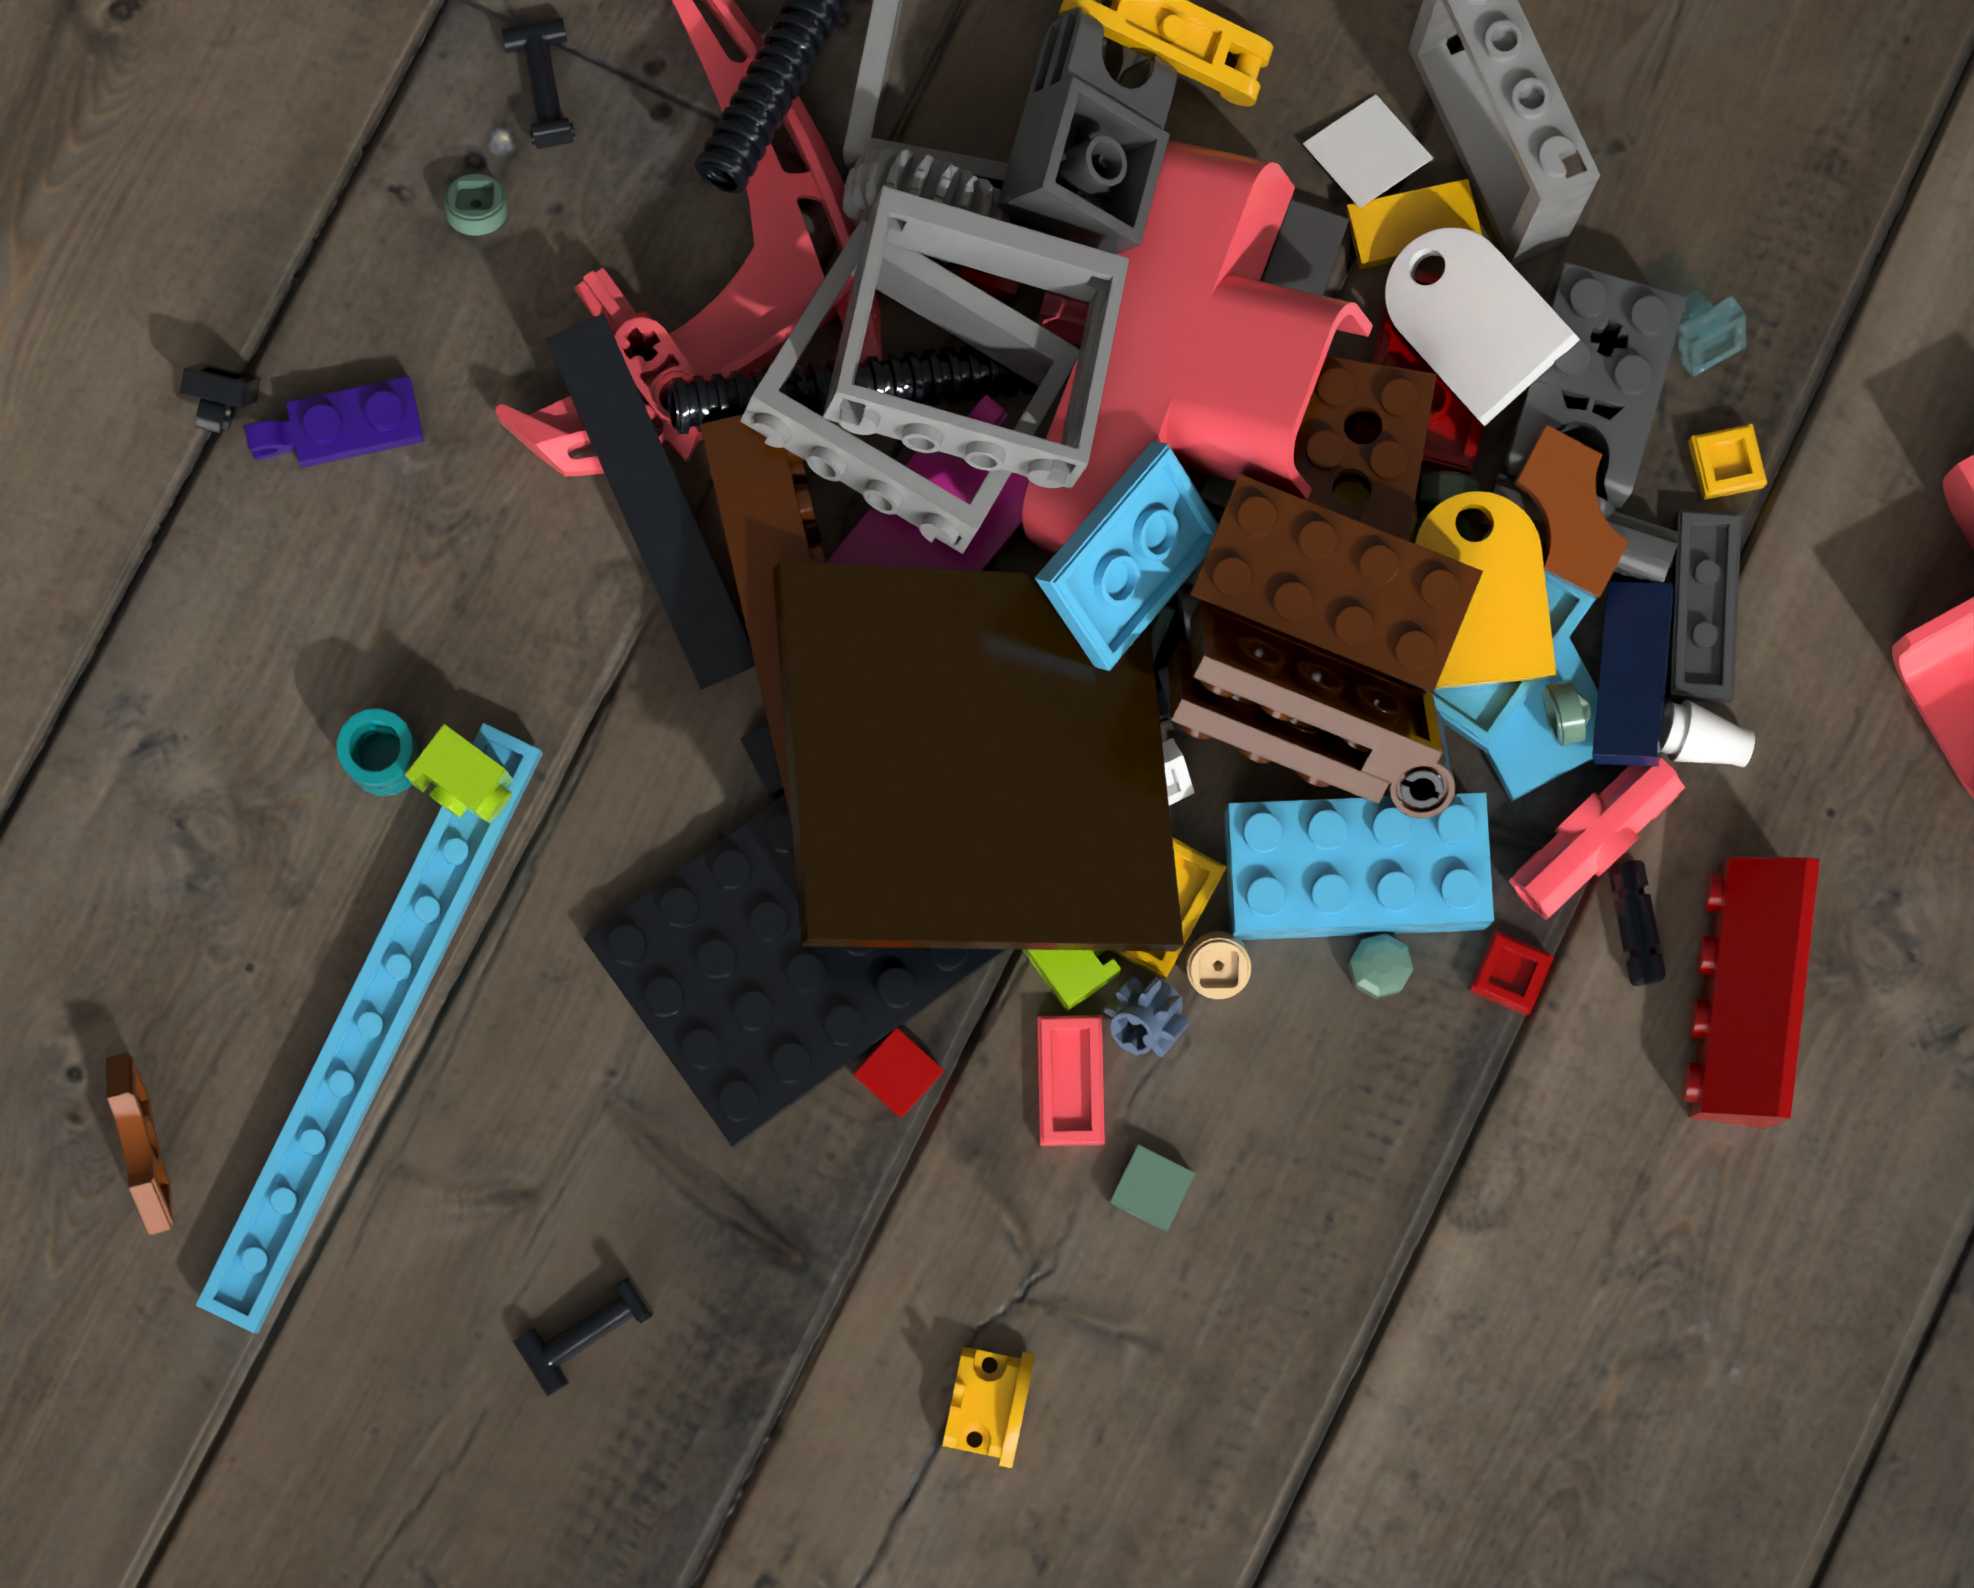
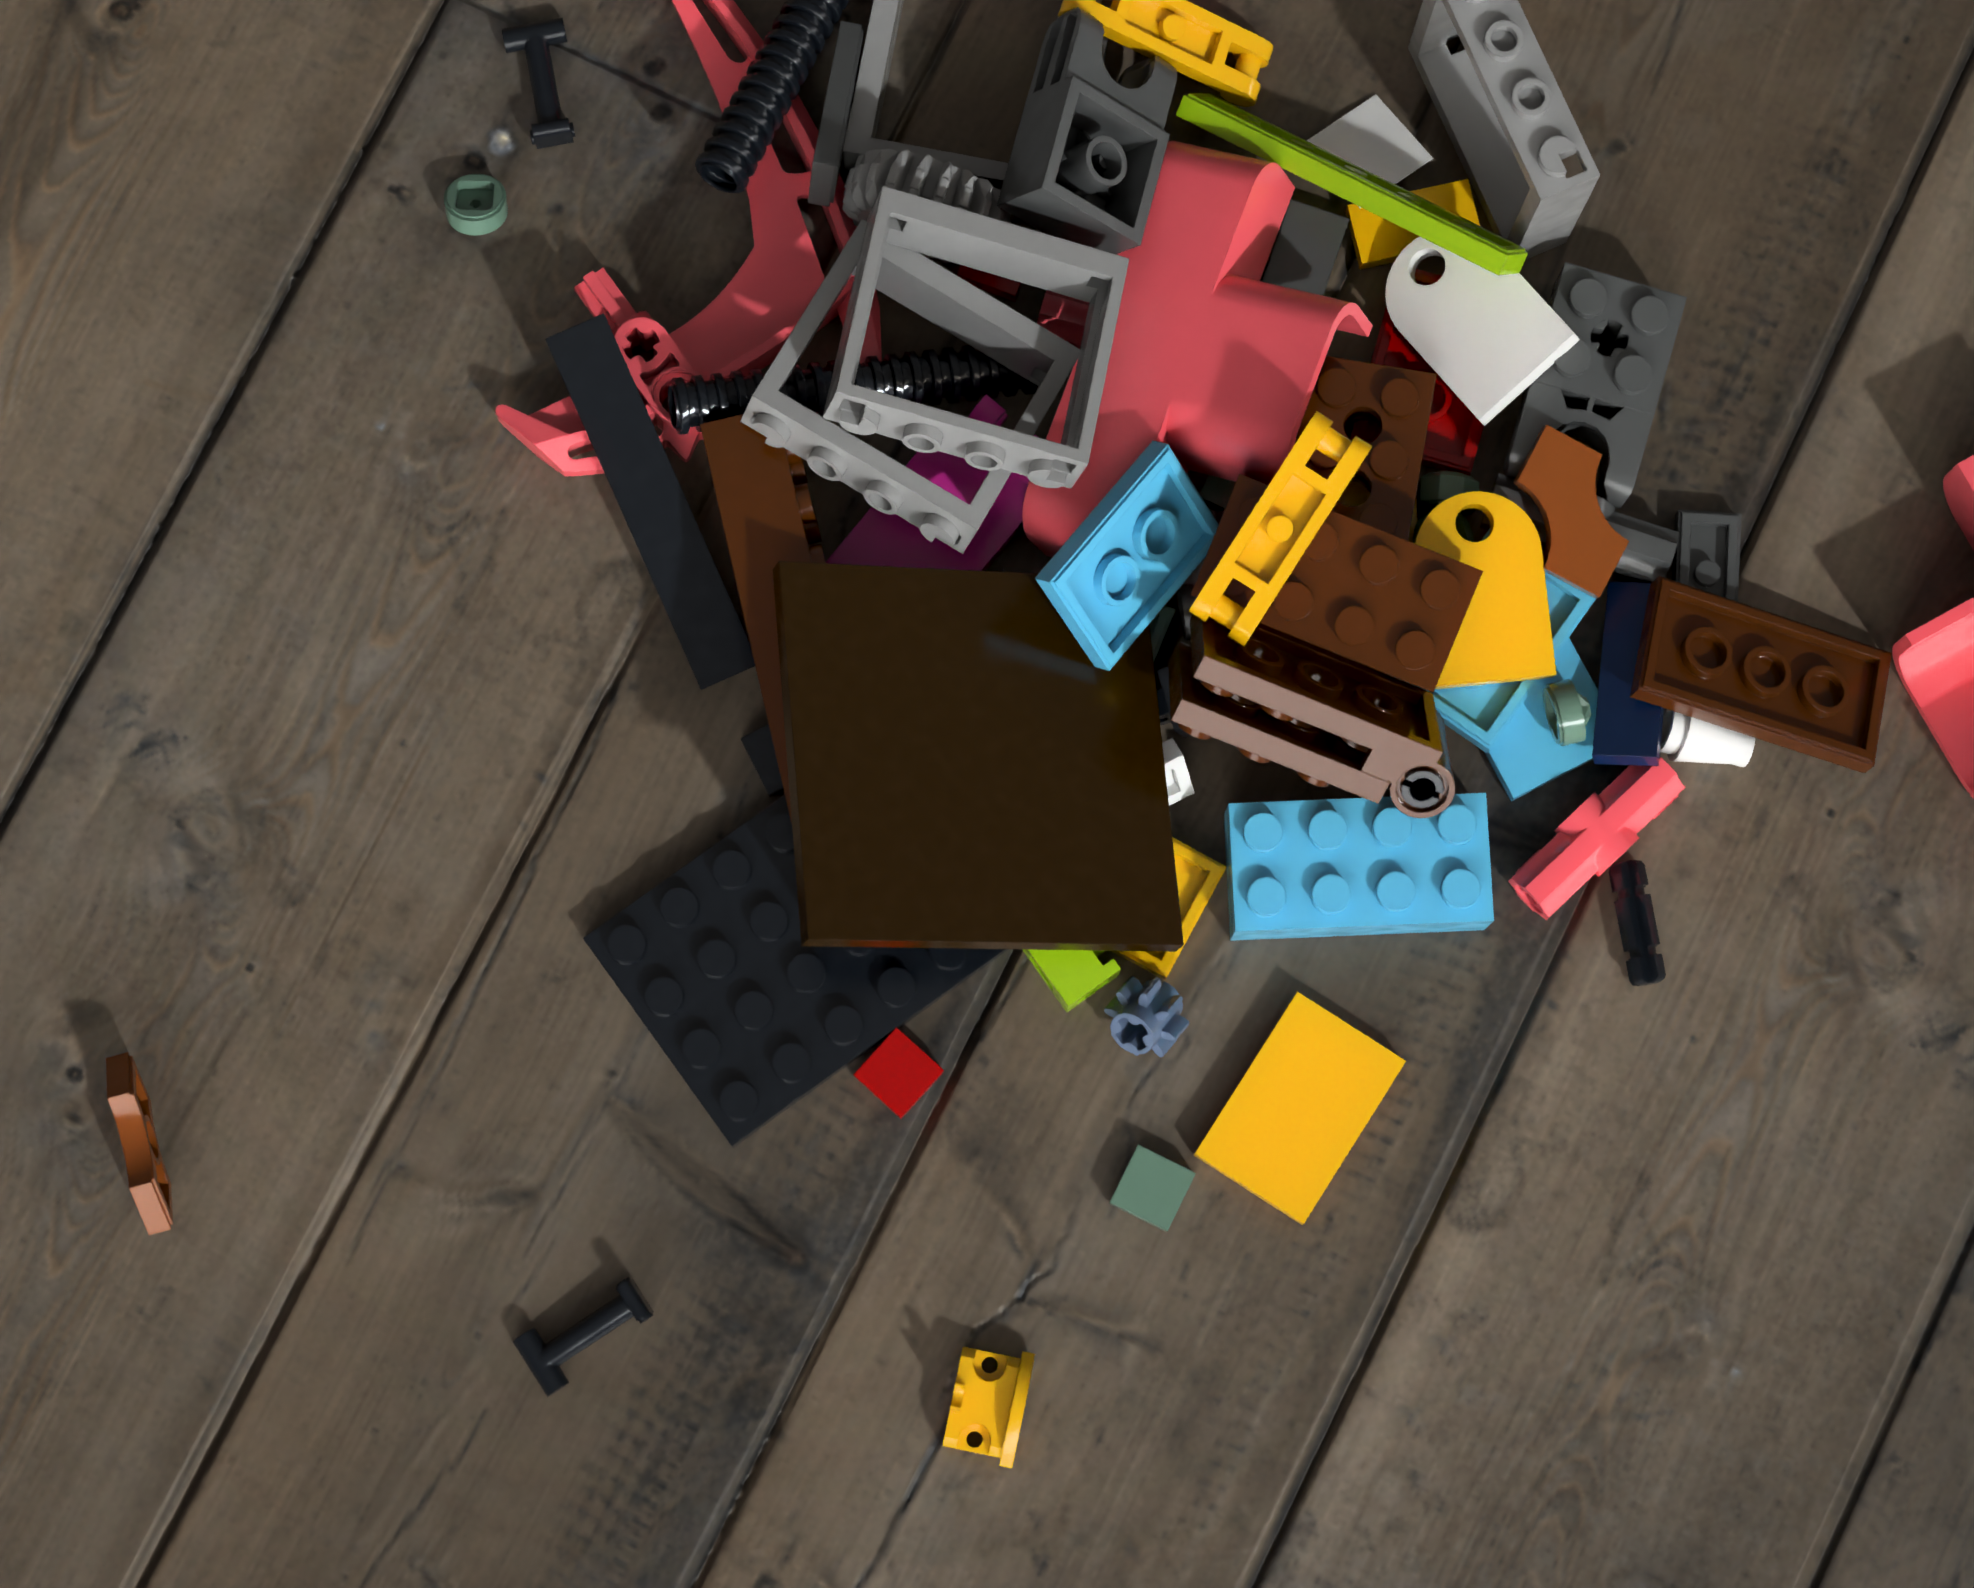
black tile [179,363,261,433] -> none
medium azure plate [195,723,543,1334] -> none
dark purple plate [244,376,425,468] -> none
teal piece [336,708,422,796] -> none
lime brick [405,724,513,823] -> none
coral tile [1037,1015,1105,1146] -> none
tan tile [1186,931,1251,999] -> none
sand green tile [1348,933,1413,999] -> none
red tile [1468,930,1554,1016] -> none
clear light blue tile [1678,289,1746,377] -> none
red slope [1681,857,1820,1129] -> none
yellow tile [1688,423,1767,501] -> none
none -> dark grey tile [808,21,865,207]
none -> lime tile [1176,93,1528,276]
none -> yellow plate [1189,411,1373,646]
none -> yellow tile [1194,991,1406,1225]
none -> reddish brown tile [1630,576,1892,773]

